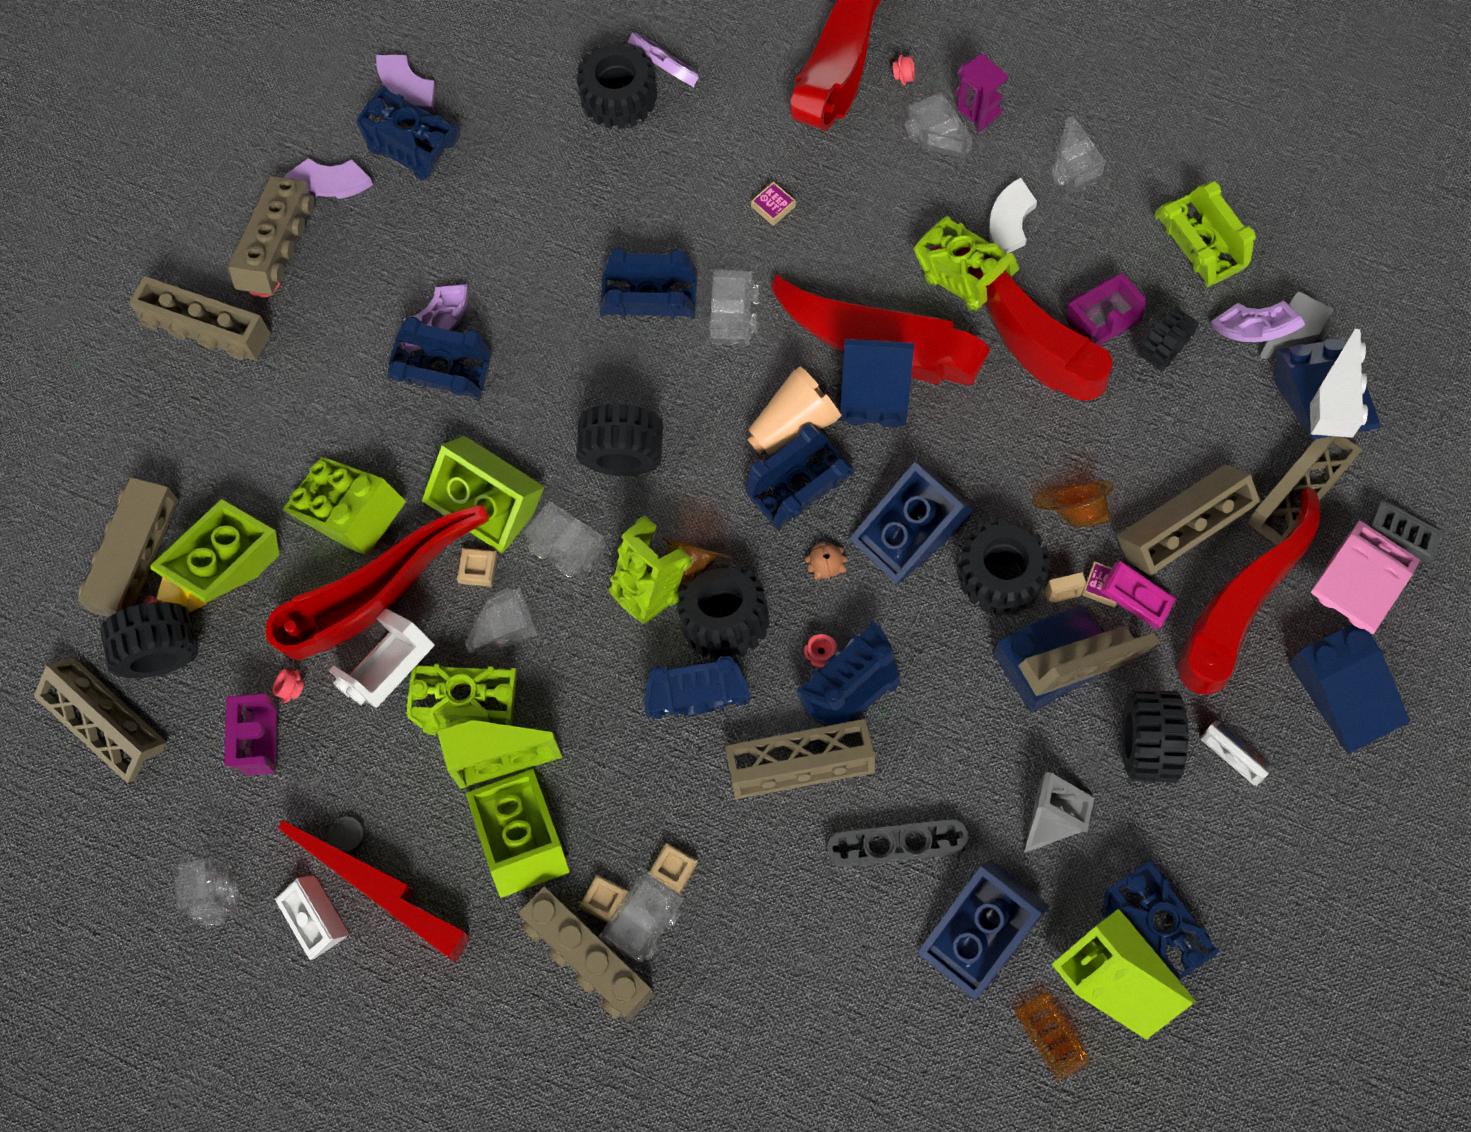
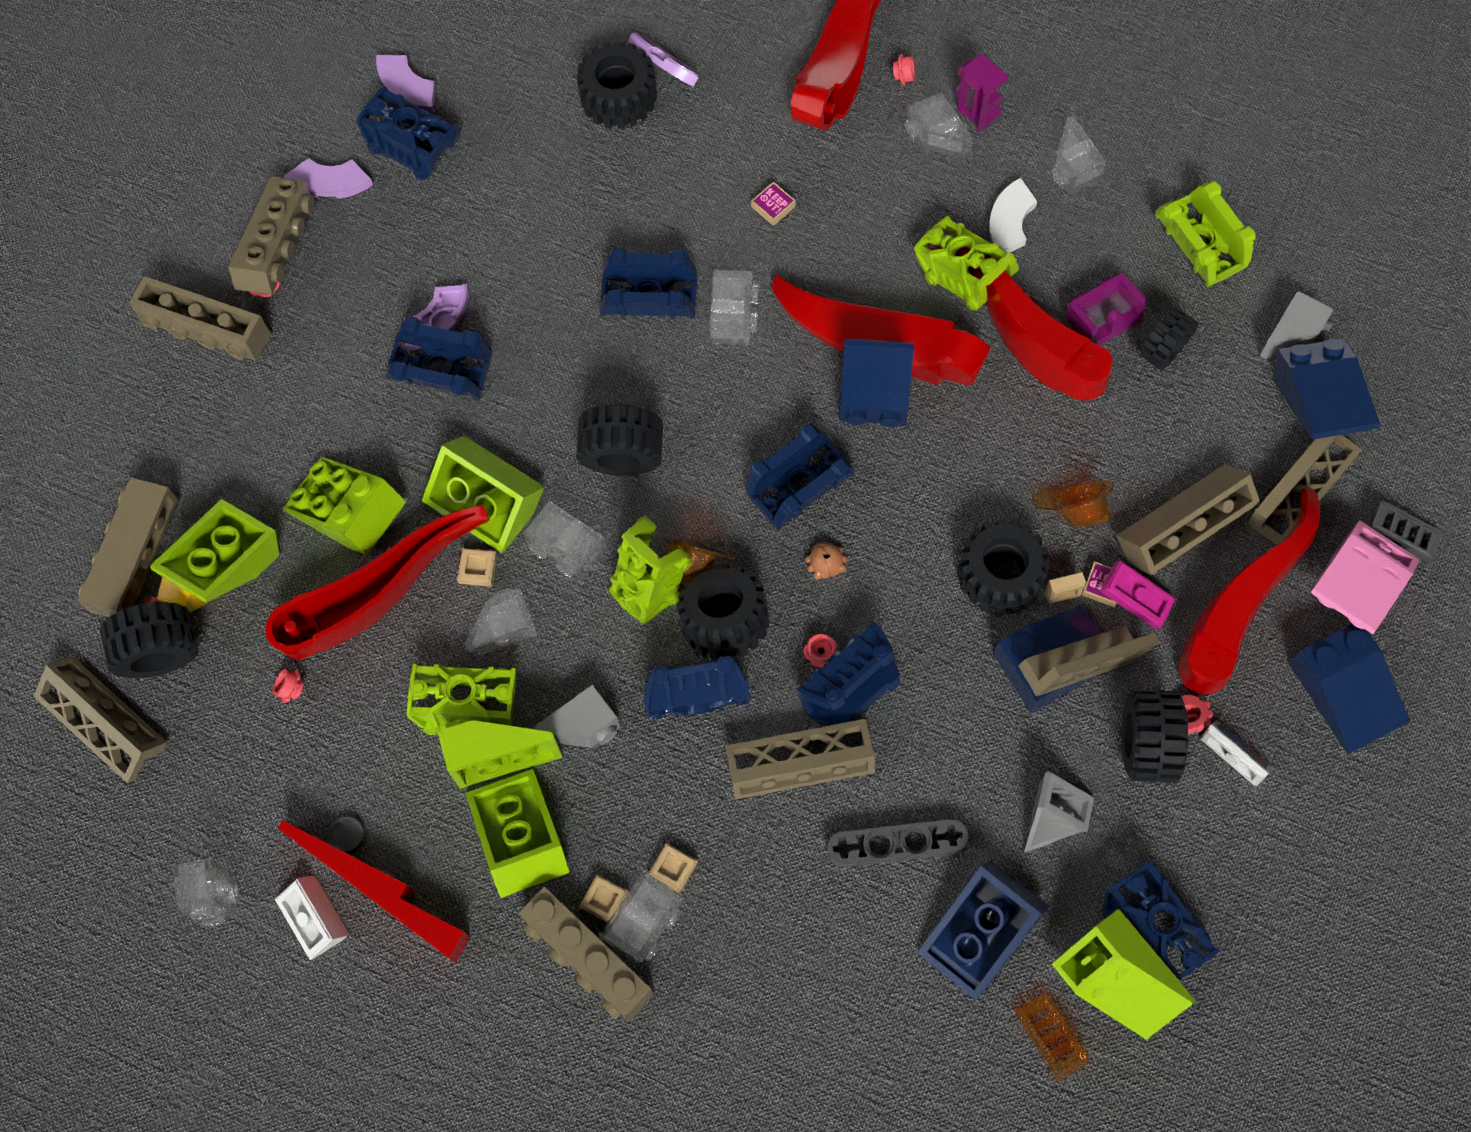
magenta window [224,694,278,776] -> none
white panel [329,608,435,708] -> none
light nougat cone [747,366,841,456] -> none
dark blue slope [849,461,975,585] -> none
lavender tile [1210,301,1305,342] -> none
white slope [1310,329,1368,438] -> none
none -> light grey slope [534,685,620,748]
none -> coral animal [1182,695,1213,734]

